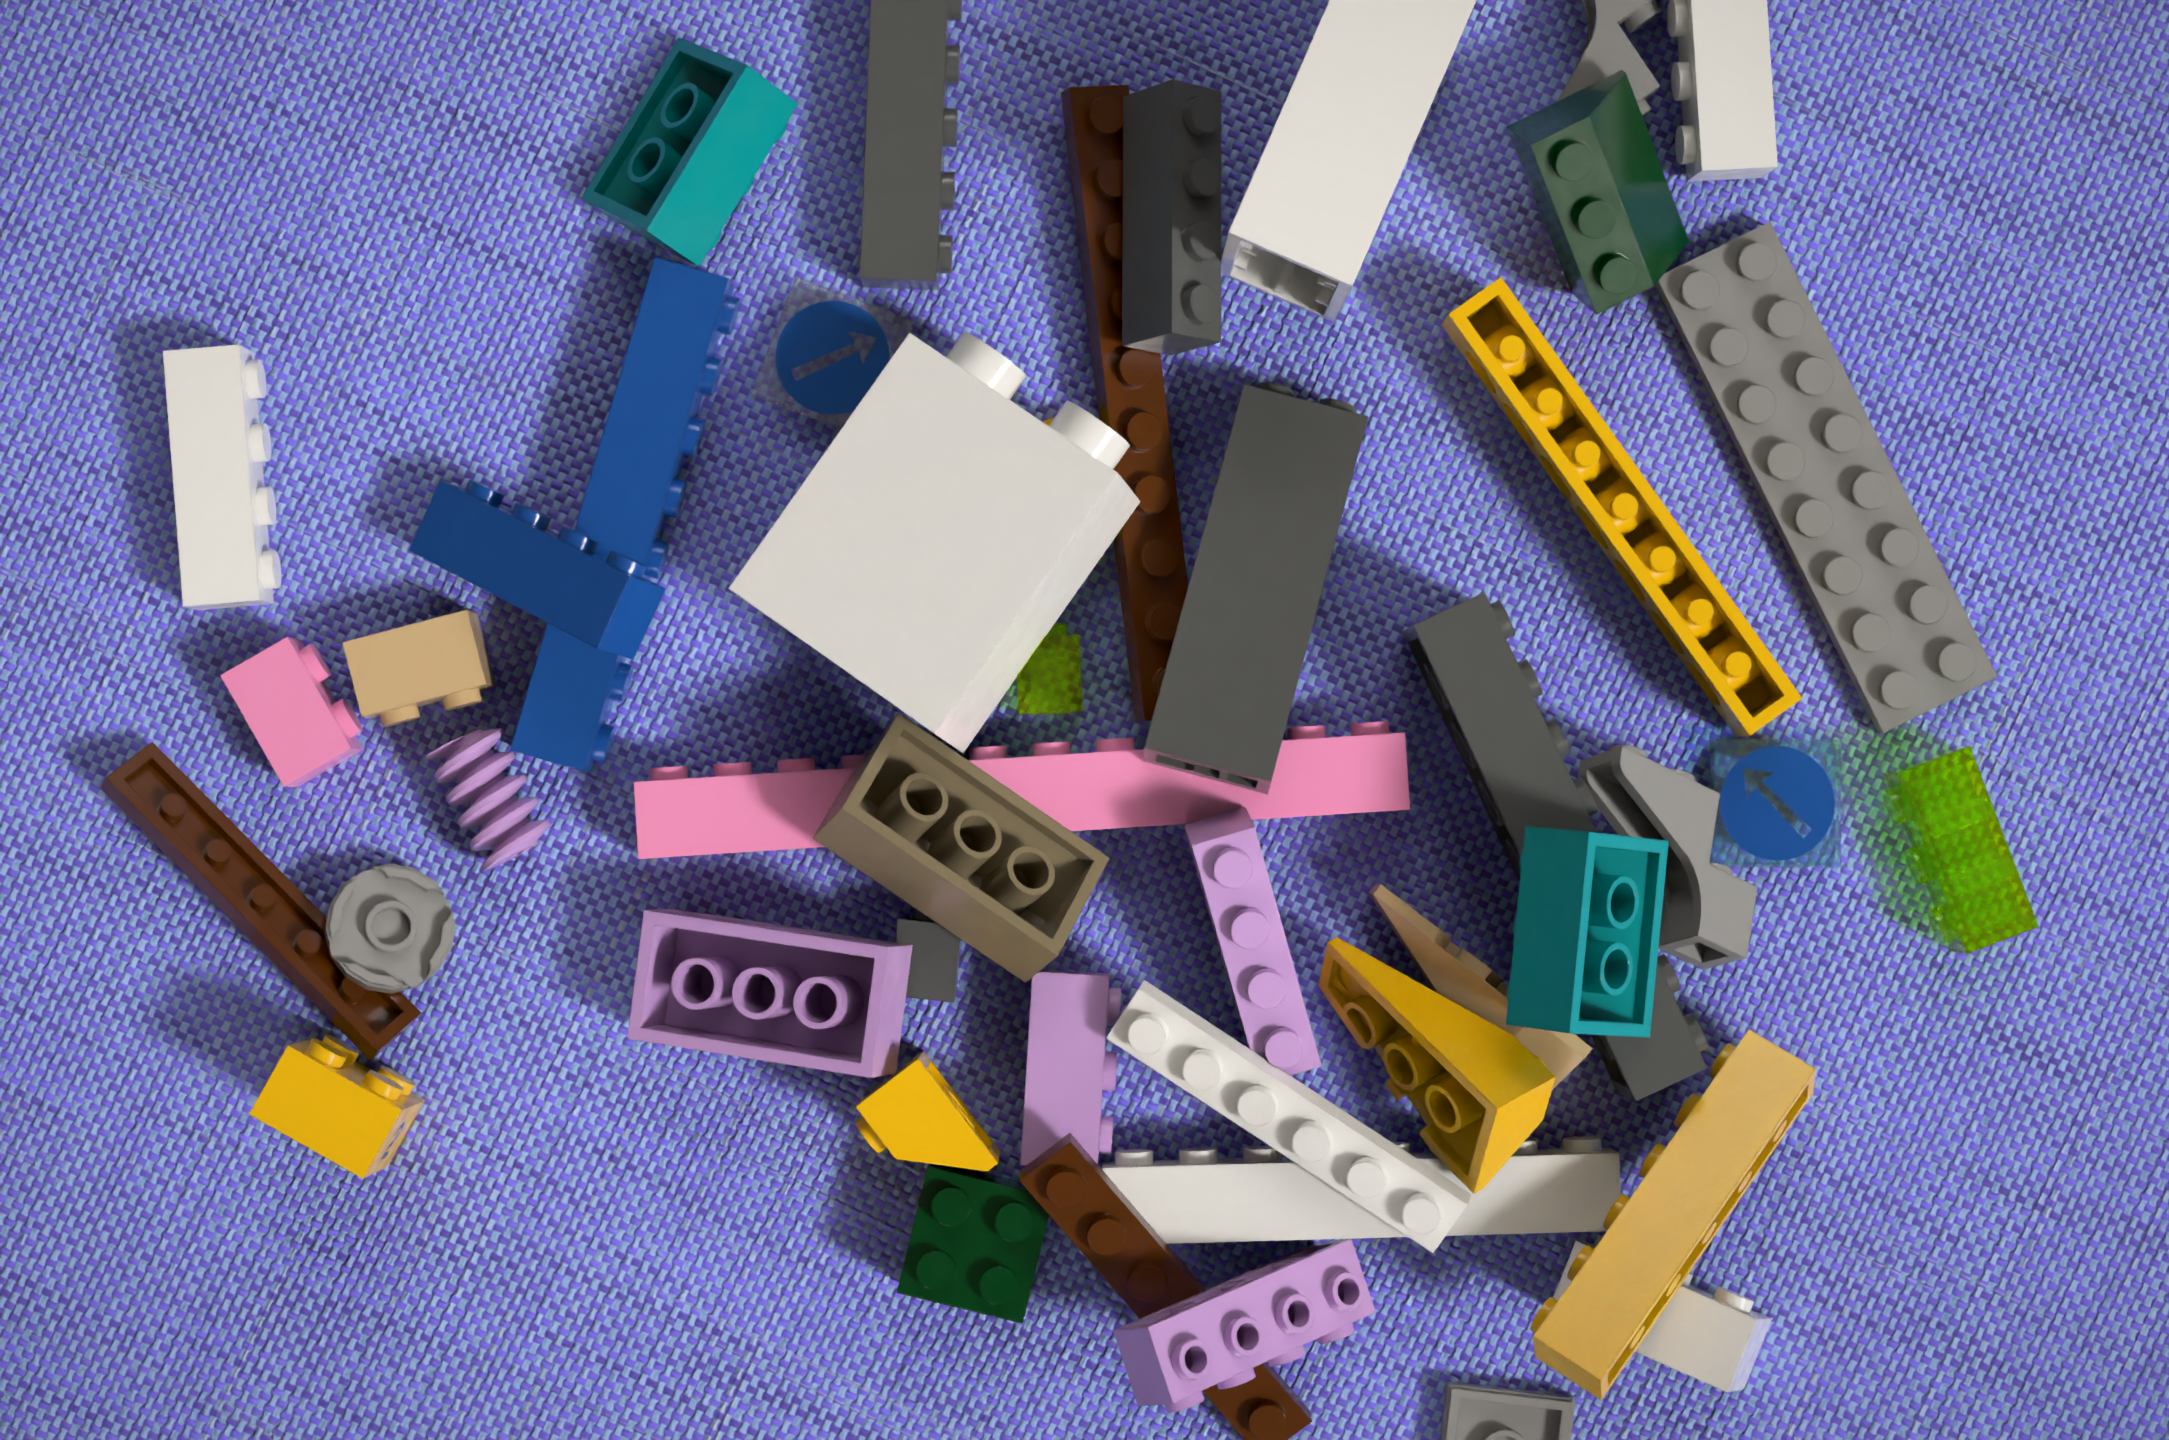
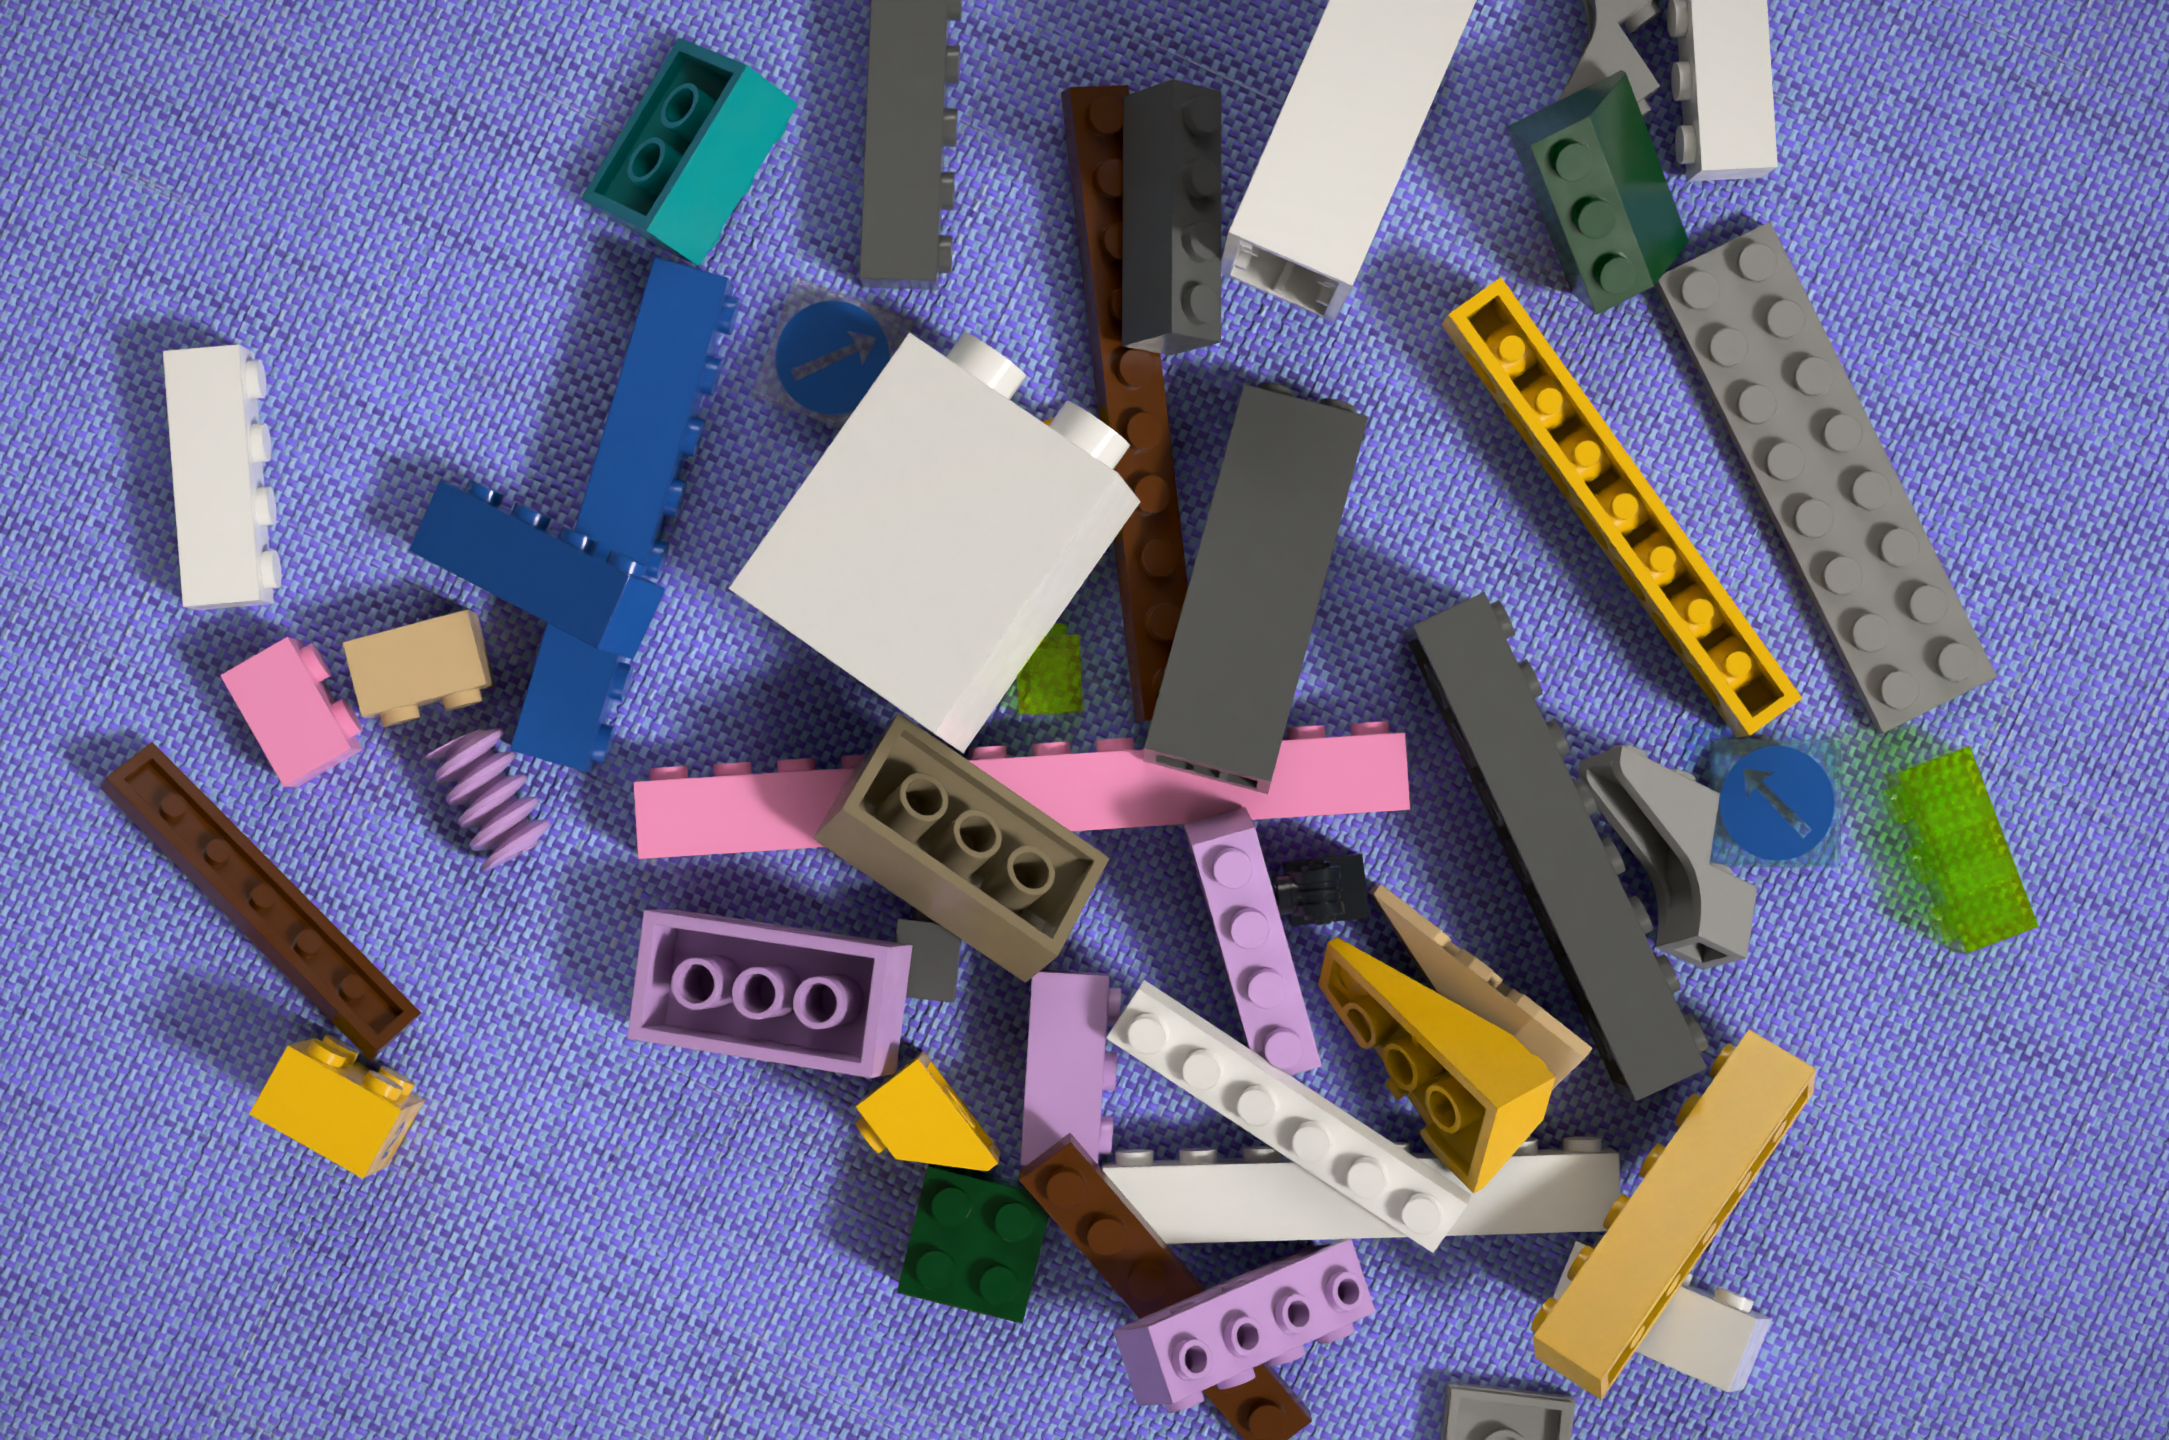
light grey tile [324,864,456,994] -> none
teal slope [1506,826,1669,1038] -> none
none -> black brick [1272,853,1369,926]

